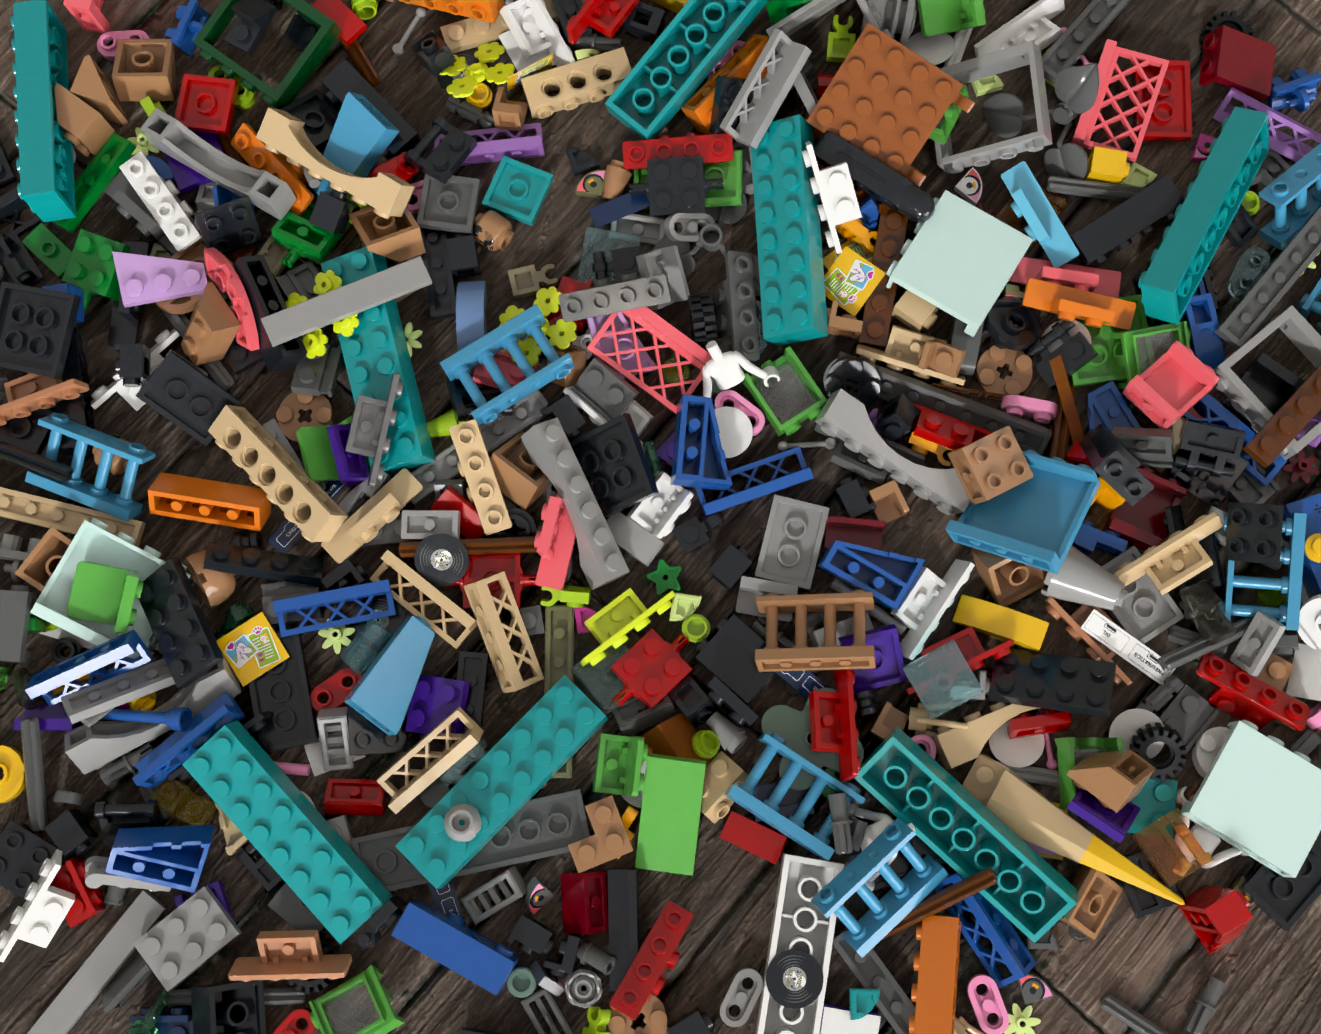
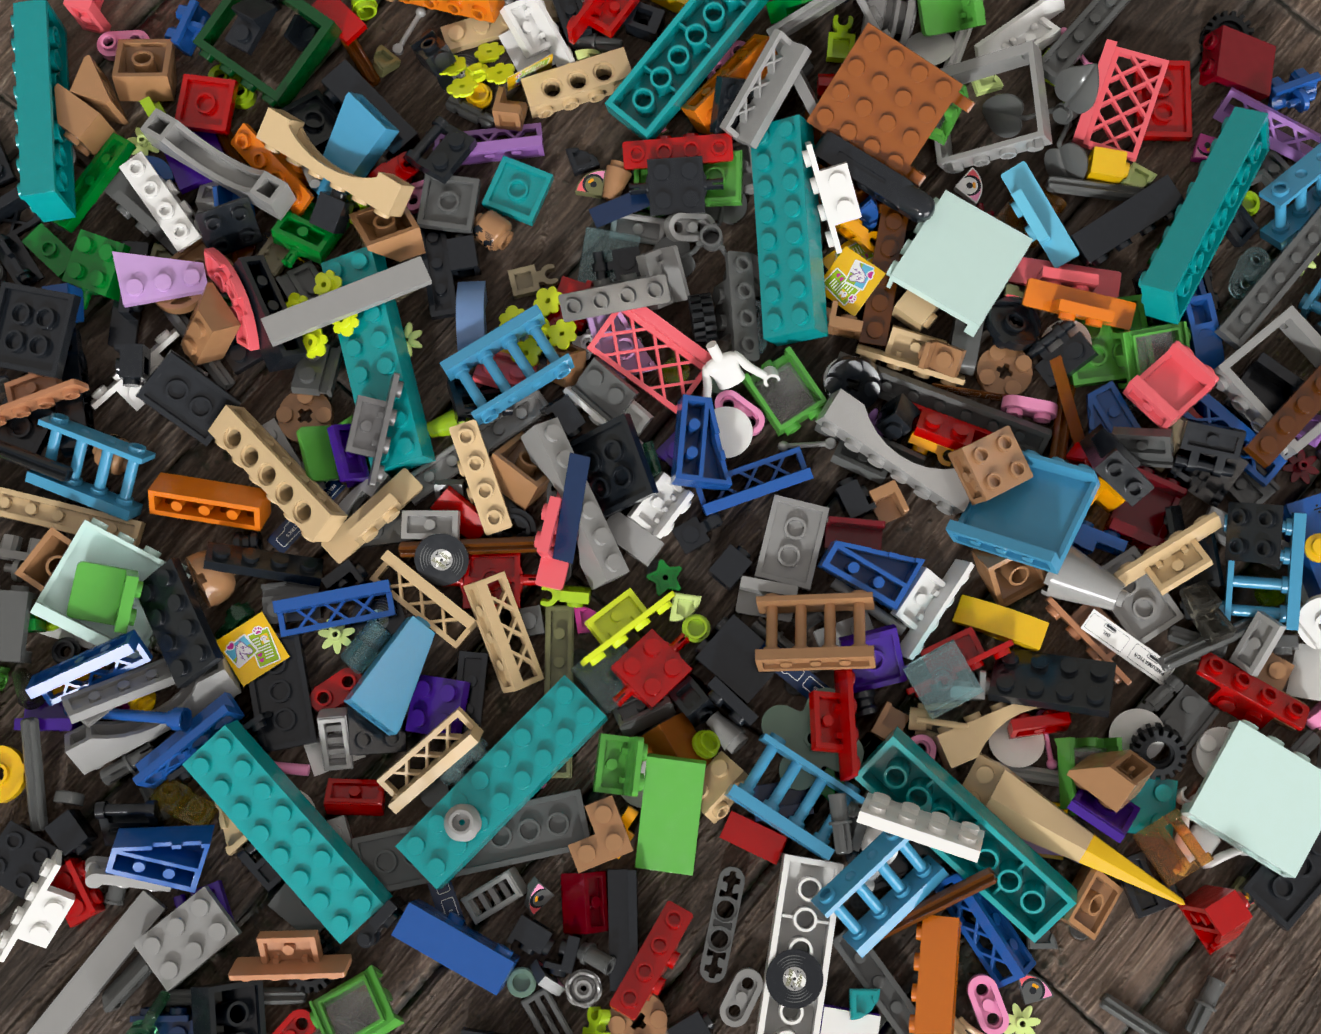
none -> olive tile [373,44,401,78]
none -> dark blue sticker [553,452,591,564]
none -> dark grey beam [700,866,745,983]
none -> white plate [856,792,985,863]

